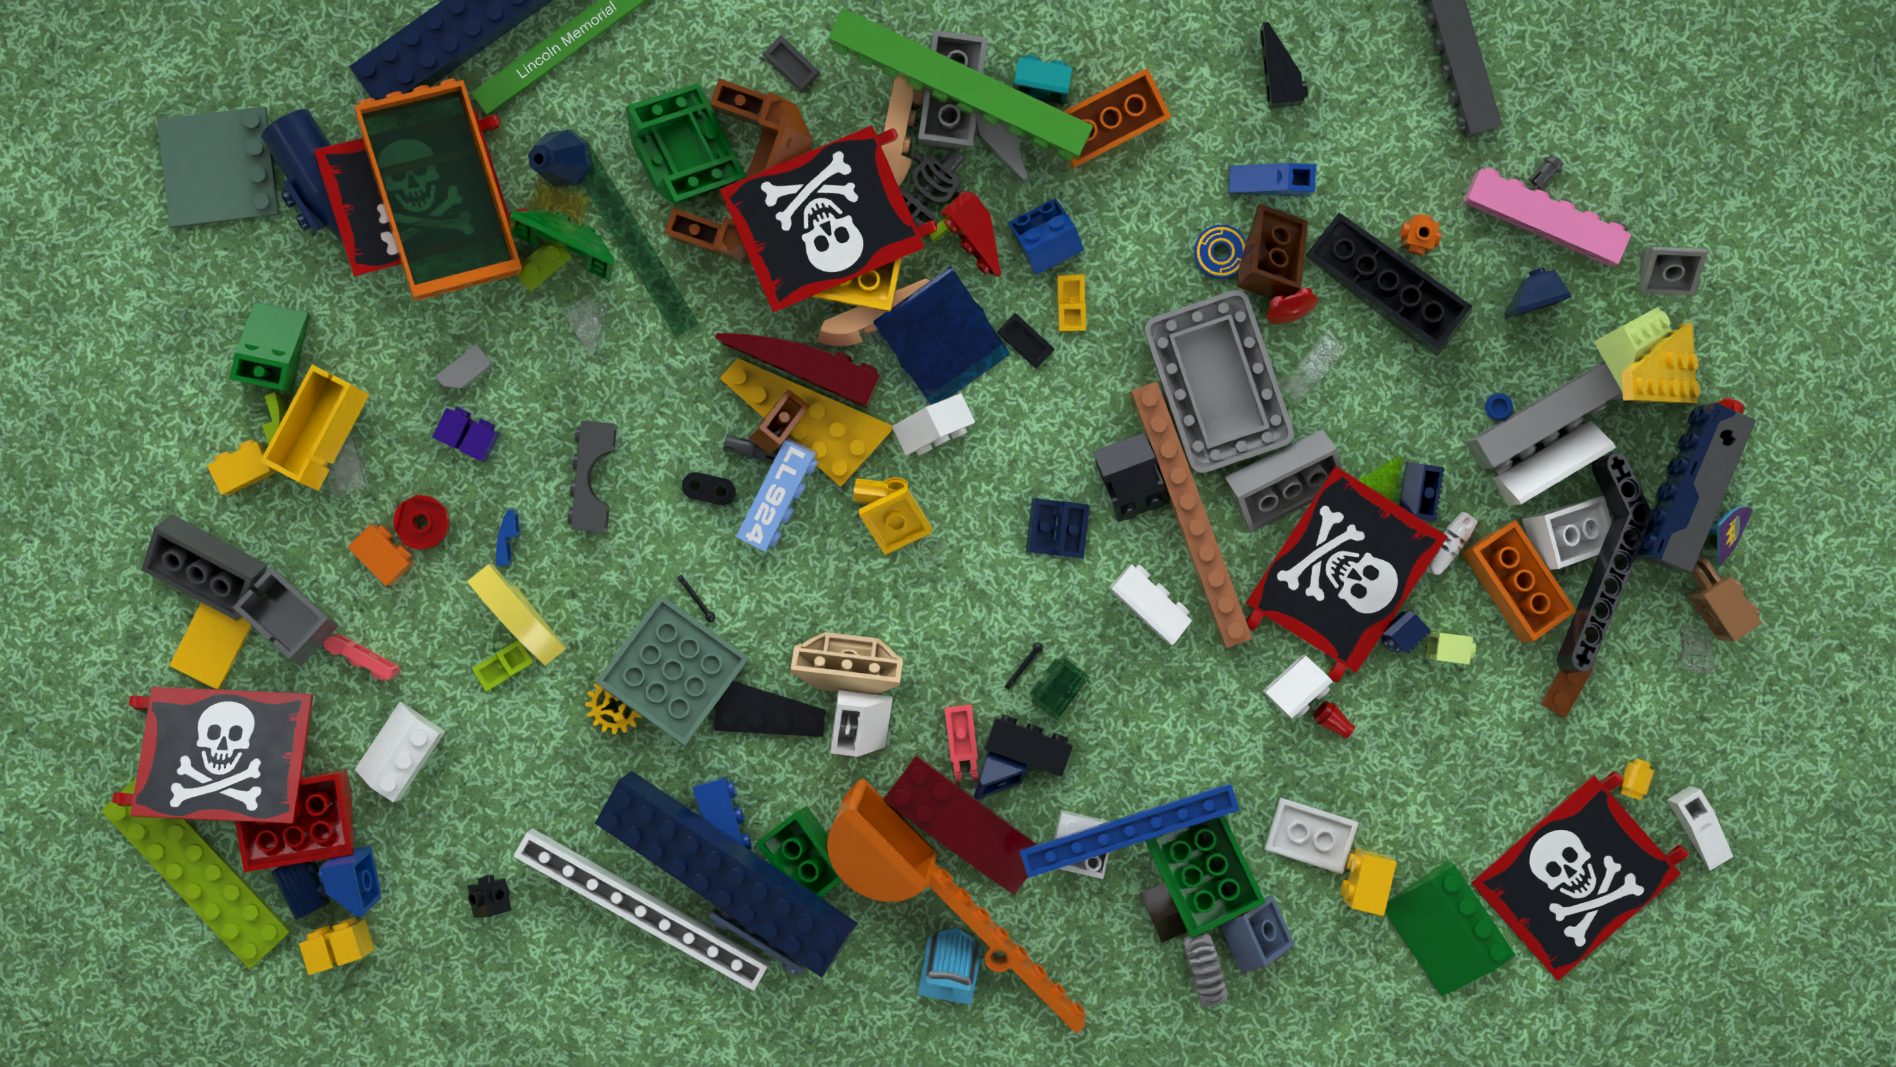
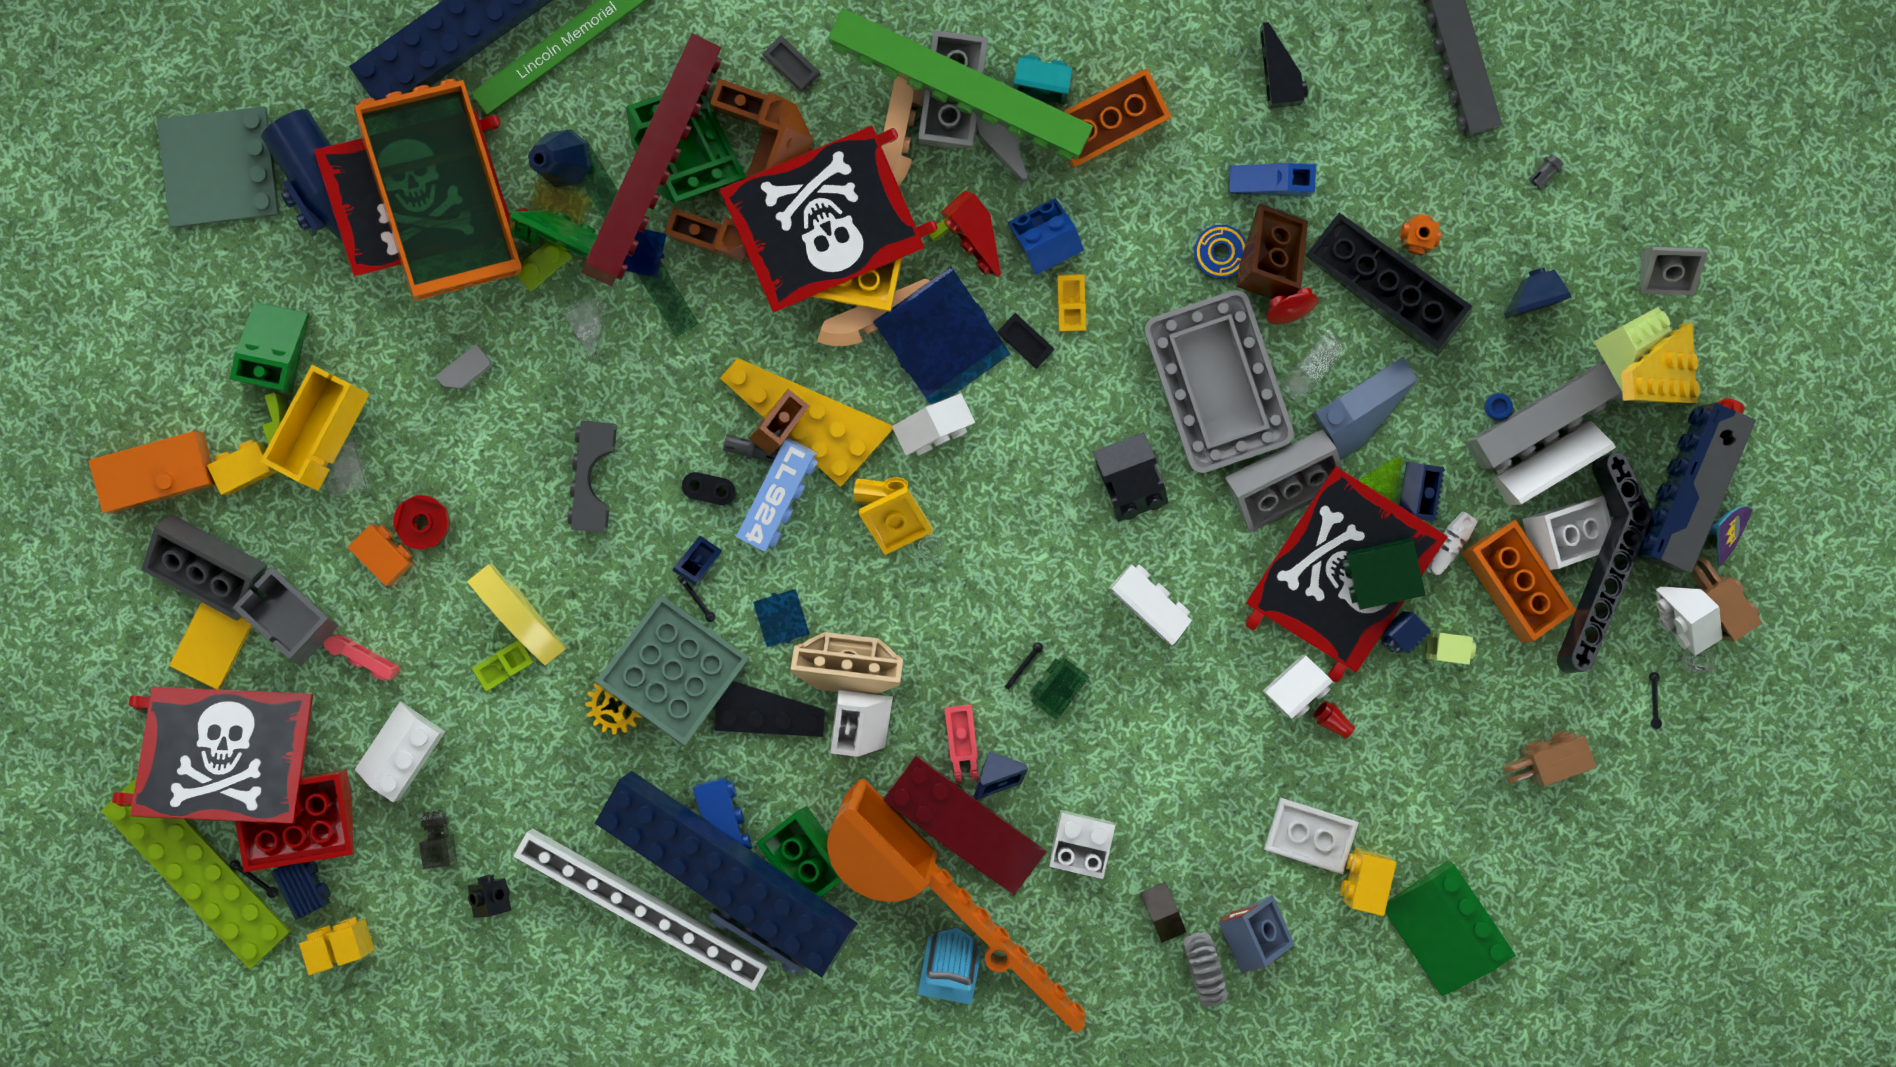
blue slope [319,846,381,917] -> none
dark purple piece [432,406,500,462] -> none
blue slope [496,510,520,566] -> none
dark red slope [715,333,881,409] -> none
dark grey torso [900,148,965,227] -> none
black brick [984,714,1073,777] -> none
blue plate [1019,783,1240,878] -> none
dark blue slope [1026,498,1090,559] -> none
nougat brick [1129,381,1253,648] -> none
green slope [1145,816,1266,938] -> none
bright pink brick [1463,168,1631,267] -> none
flag [1471,771,1689,981] -> none
dark orange hinge [1541,664,1594,718] -> none
yellow brick [1620,758,1655,800] -> none
white slope [1667,786,1733,871] -> none
none -> orange brick [88,431,216,514]
none -> black hinge [230,860,278,898]
none -> clear smoke brick [419,809,457,870]
none -> dark red brick [581,33,722,287]
none -> clear blue piece [623,229,667,278]
none -> dark blue slope [672,536,722,586]
none -> piece [753,589,810,647]
none -> sand blue wedge [1312,357,1418,460]
none -> dark green brick [1342,538,1426,610]
none -> medium nougat brick [1502,730,1597,786]
none -> black hinge [1649,672,1662,729]
none -> white slope [1656,587,1722,656]

